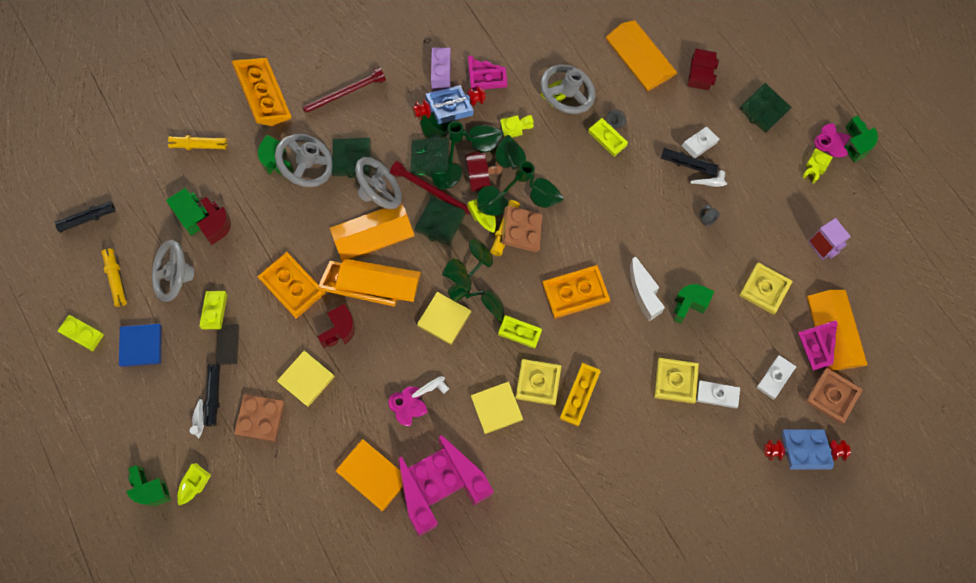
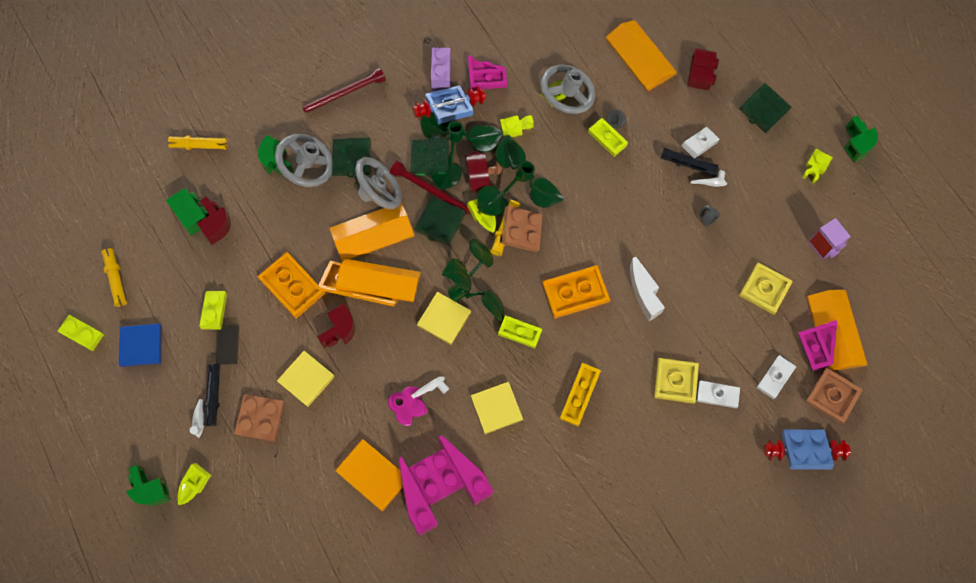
black pin [55,201,116,233] -> none
light grey piece [152,240,194,302] -> none
light orange slope [232,58,292,126] -> none
light yellow tile [516,359,562,406] -> none
green brick [673,284,715,324] -> none
dark pink plate [814,123,850,157] -> none

